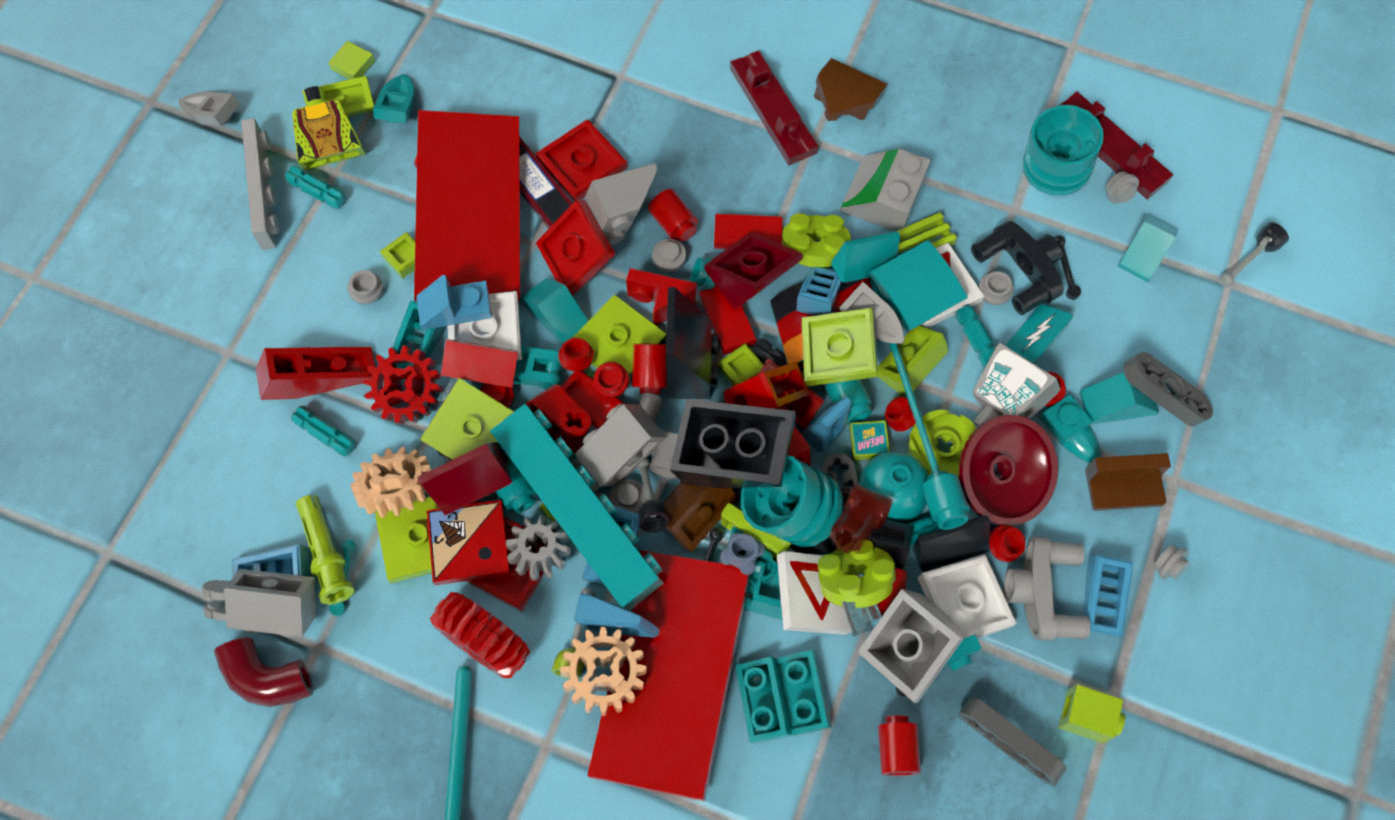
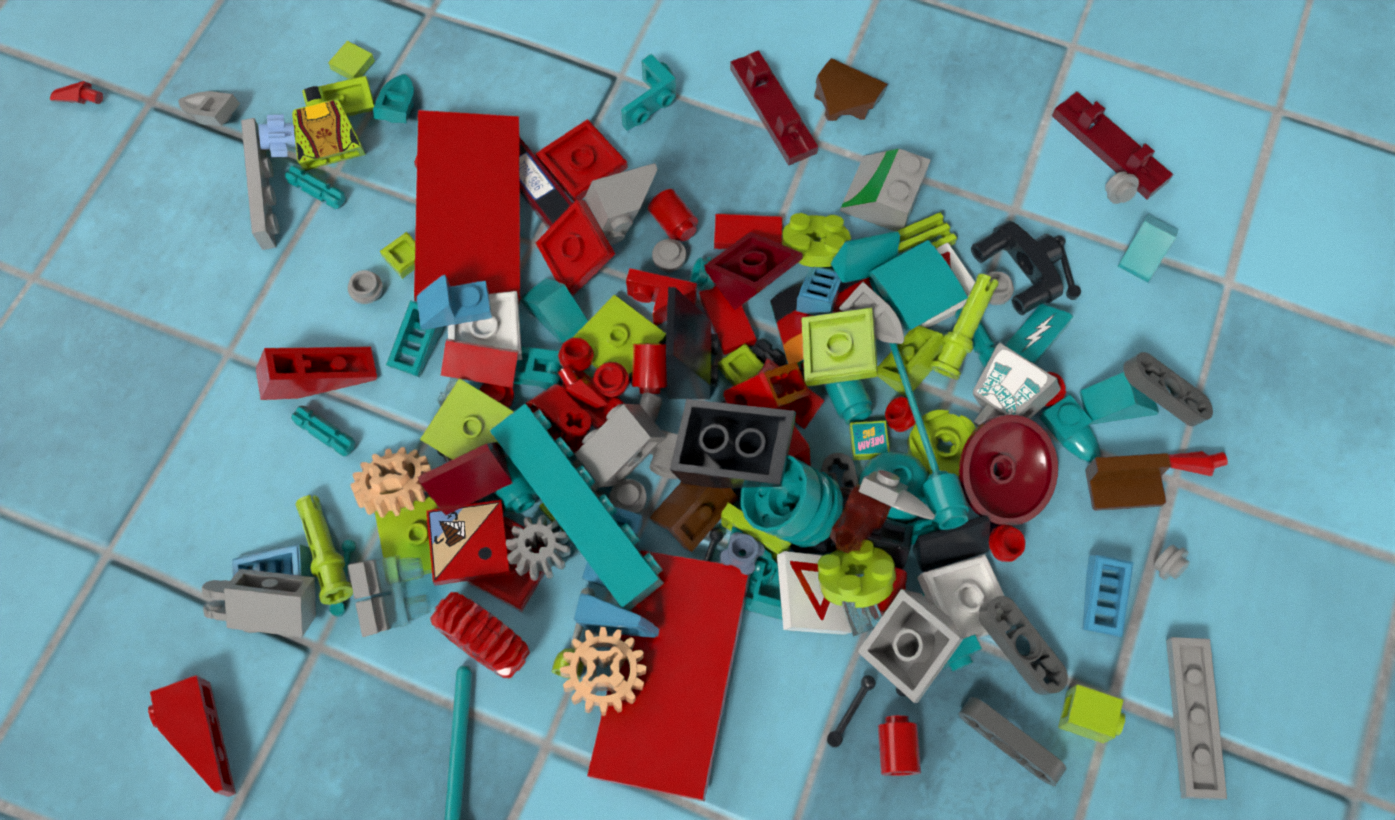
dark red cylinder [214,637,314,707] -> none
red gear [363,346,444,425] -> none
black hinge [637,457,670,533] -> none
teal slope [735,650,832,743] -> none
dark azure slope [802,397,851,452] -> none
light grey connector [1004,536,1090,641] -> none
teal wheel [1023,105,1103,196] -> none
hinge [1220,222,1289,286] -> none
none -> red bar [49,81,103,104]
none -> red slope [148,675,236,797]
none -> light blue gear [258,114,296,157]
none -> clear light blue hips [348,555,431,637]
none -> red bar [558,365,609,408]
none -> teal bracket [621,54,676,131]
none -> black hinge [827,675,876,748]
none -> light grey plate [859,470,935,520]
none -> lime pin [930,274,999,380]
none -> dark grey beam [979,596,1068,695]
none -> light grey plate [1166,637,1227,800]
none -> red bar [1169,451,1228,476]

